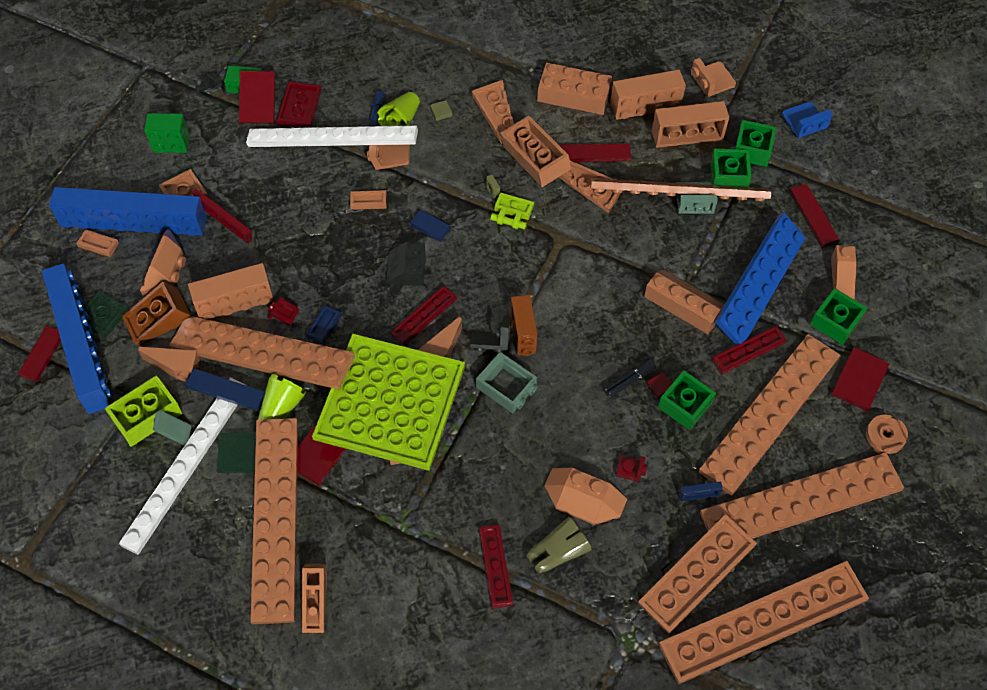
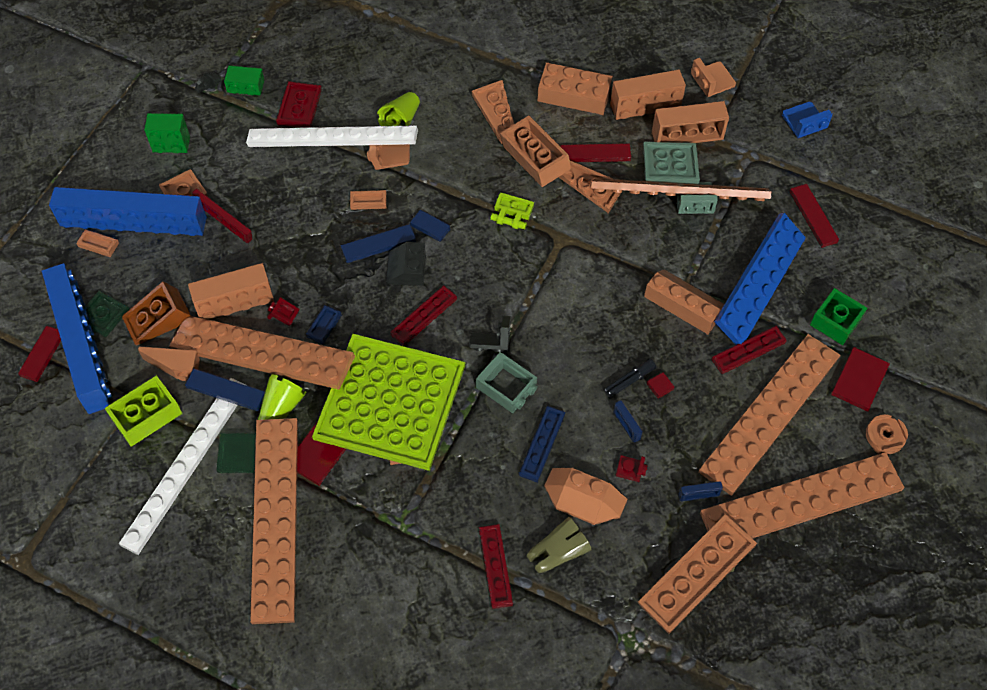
nougat wedge [140,230,186,297] -> none
sand green tile [153,411,191,445] -> none
dark red tile [239,71,275,124] -> none
nougat slope [302,564,327,633] -> none
dark blue axle [369,91,386,127] -> none
nougat slope [418,317,462,358] -> none
olive tile [430,100,452,121] -> none
olive tile [486,175,500,200] -> none
dark orange window [510,295,538,356] -> none
green brick [658,371,716,430] -> none
nougat plate [658,561,869,684] -> none
green brick [710,149,752,187] -> none
green brick [735,120,777,167] -> none
nougat slope [831,245,856,299] -> none
none -> dark blue tile [341,224,416,263]
none -> dark blue tile [519,406,566,483]
none -> dark blue tile [613,400,642,443]
none -> sand green plate [643,142,700,184]

